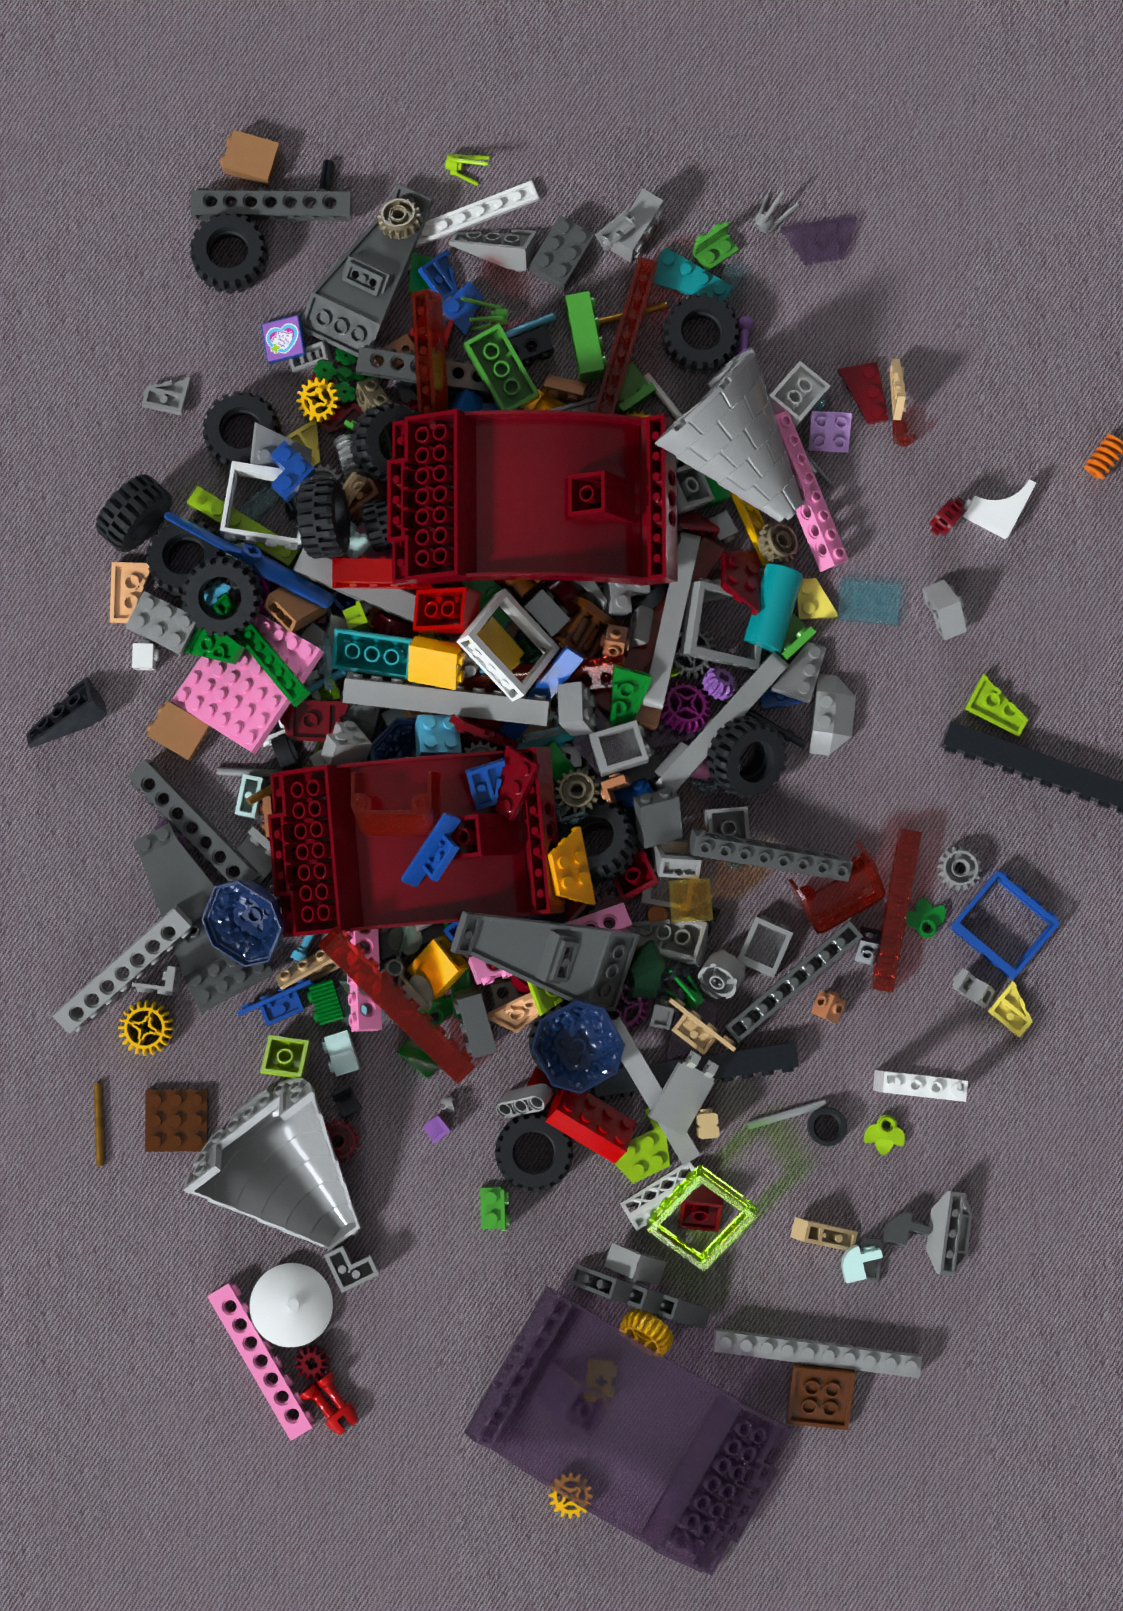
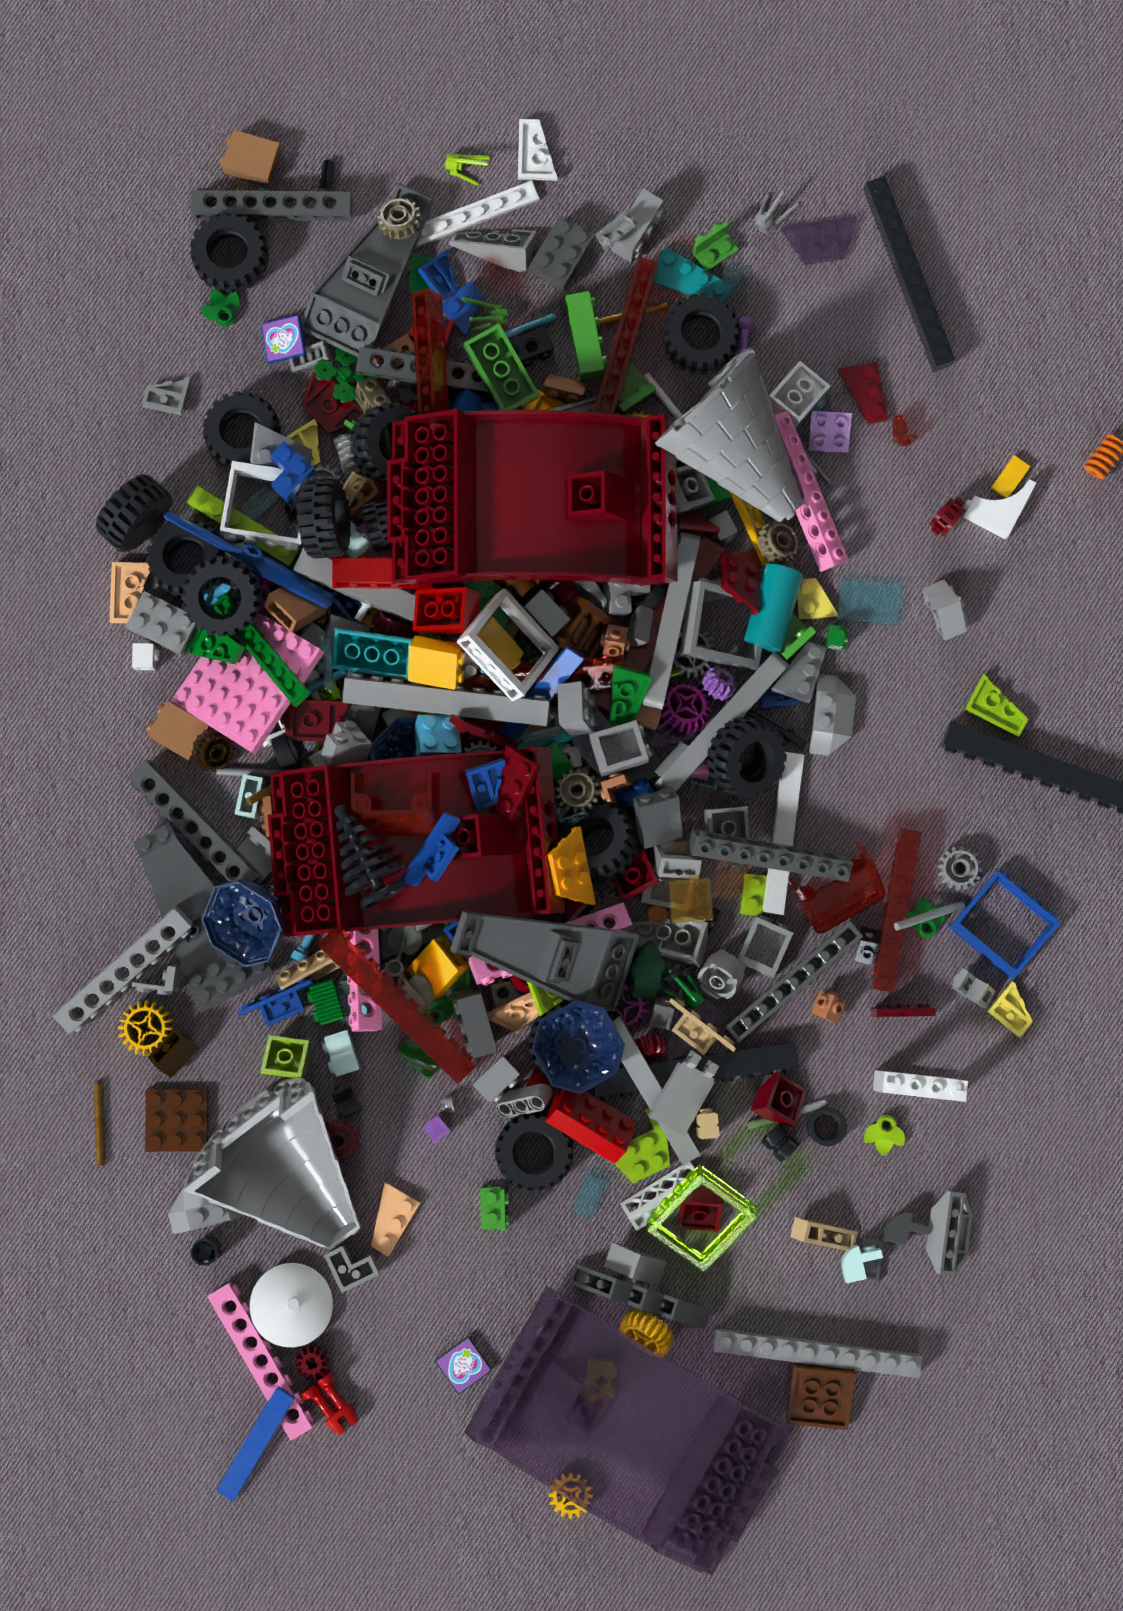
black wedge [26,677,107,748] -> none
yellow gear [296,378,341,422] -> none
lime panel [343,600,370,631] -> none
tan wing [889,359,906,420] -> none
none -> dark brown brick [148,1027,199,1078]
none -> light grey wedge [168,1189,245,1234]
none -> dark brown gear [191,727,235,772]
none -> black wheel [191,1236,221,1266]
none -> green plate [201,290,240,327]
none -> blue tile [216,1386,296,1502]
none -> black plant [334,804,407,909]
none -> light nougat wing [371,1182,420,1257]
none -> tile [435,1336,492,1395]
none -> light grey brick [473,1056,520,1103]
none -> white wing [518,119,558,181]
none -> clear light blue tile [571,1173,606,1219]
none -> dark red gear [634,1033,667,1062]
none -> lime wing [740,874,767,916]
none -> dark red slope [751,1071,807,1127]
none -> black wheel [761,1123,800,1162]
none -> white tile [762,752,804,915]
none -> green brick [825,625,849,650]
none -> black brick [863,175,955,372]
none -> dark red wing [871,1004,936,1017]
none -> light grey bar [894,901,965,931]
none -> yellow tile [990,455,1031,499]

